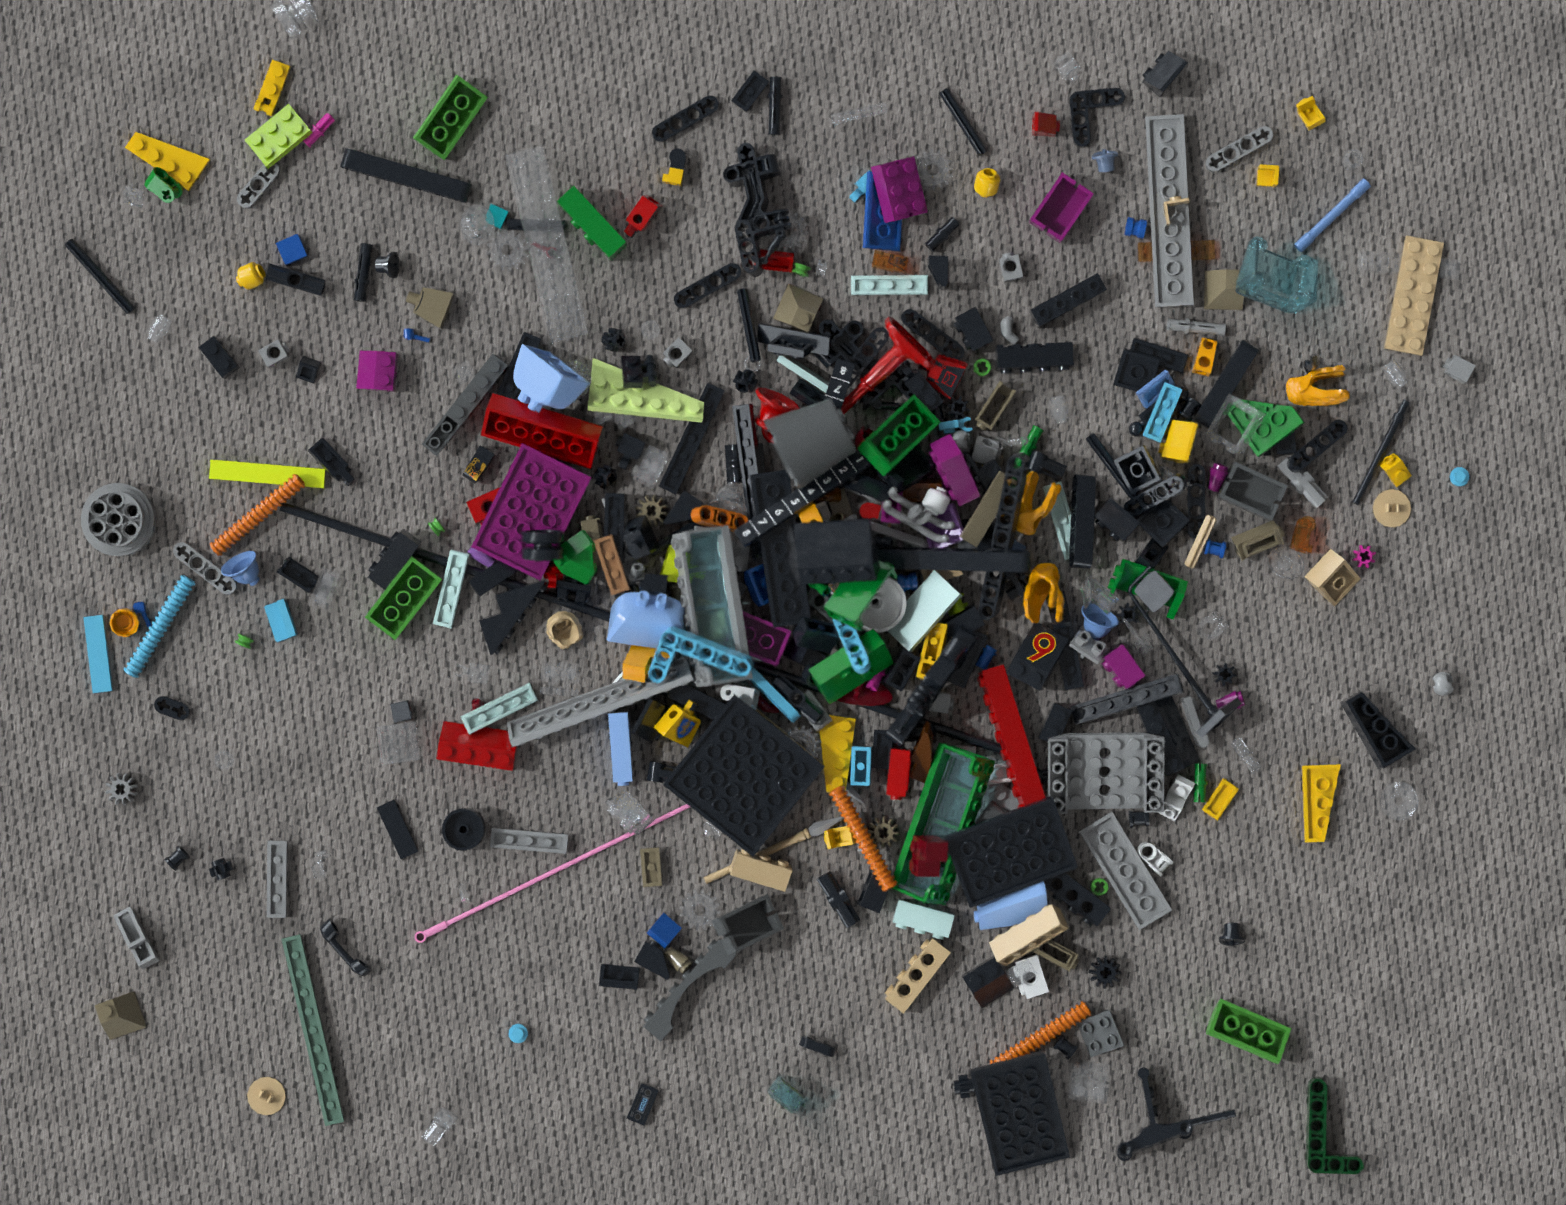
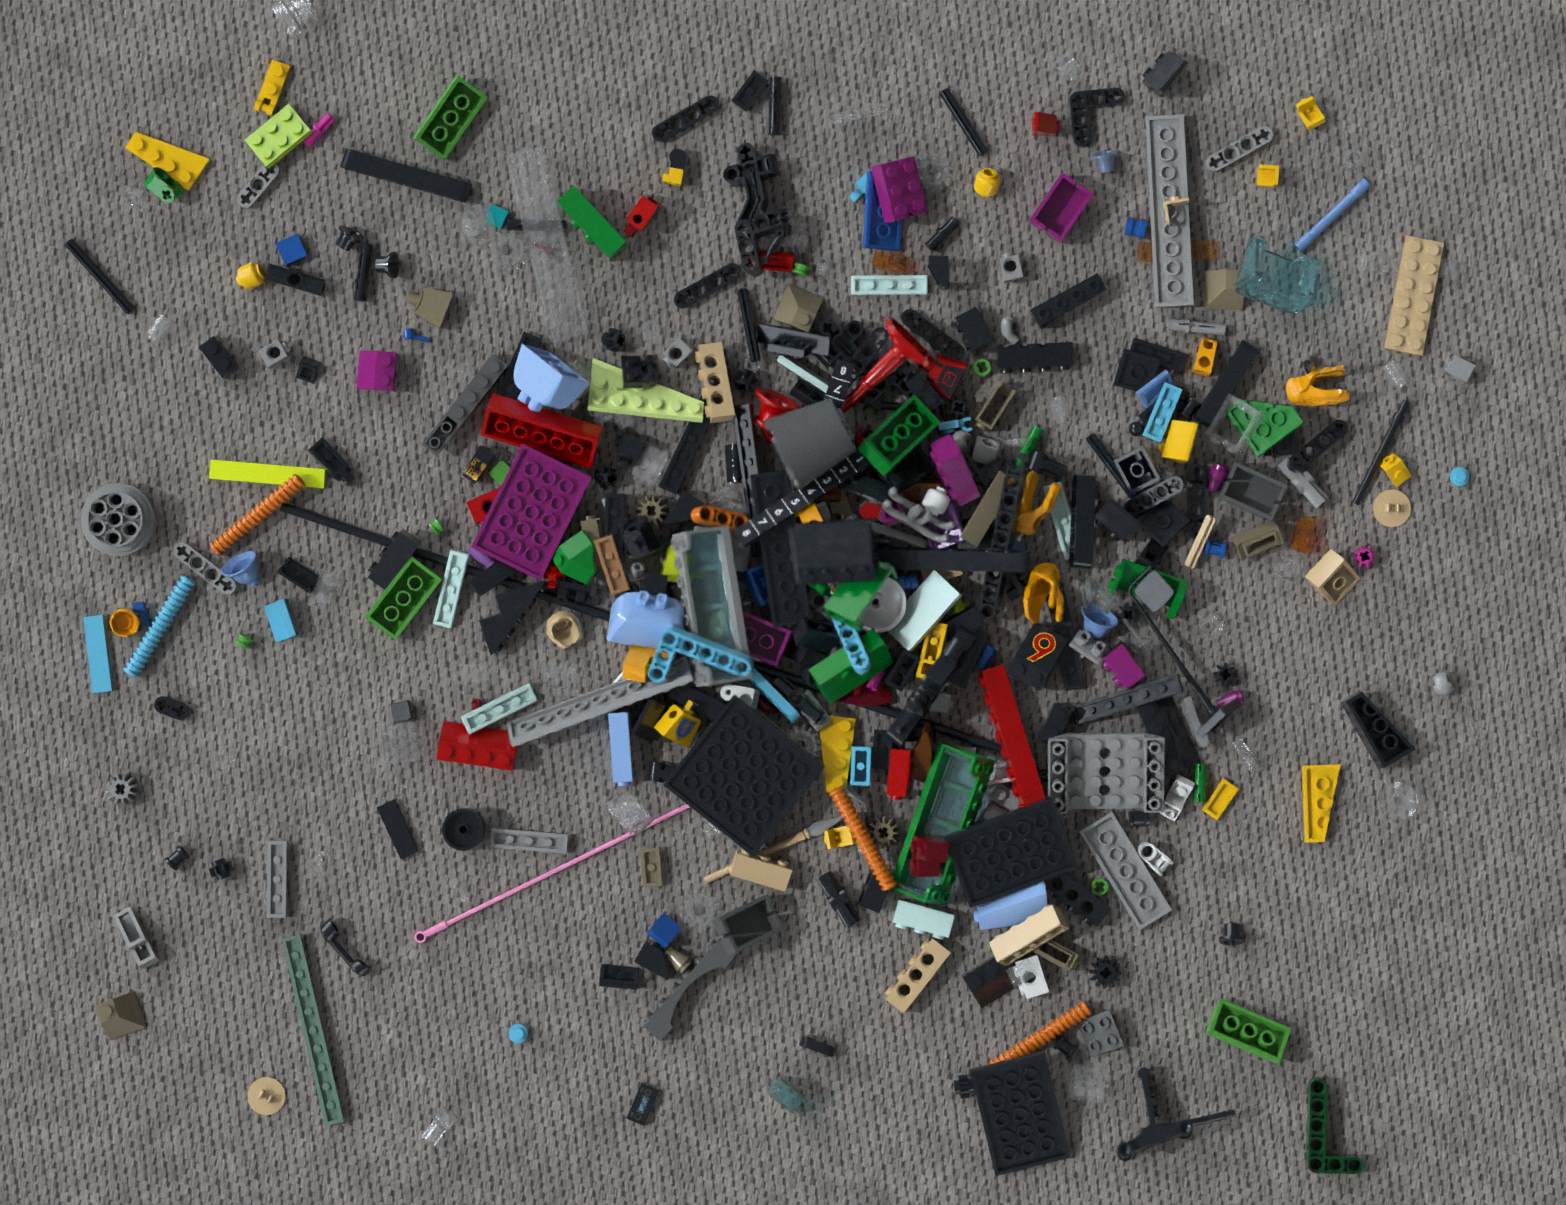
black wheel [522,530,564,561] -> none
none -> black piece [336,225,363,251]
none -> bright green tile [488,460,510,485]
none -> tan brick [695,342,735,423]

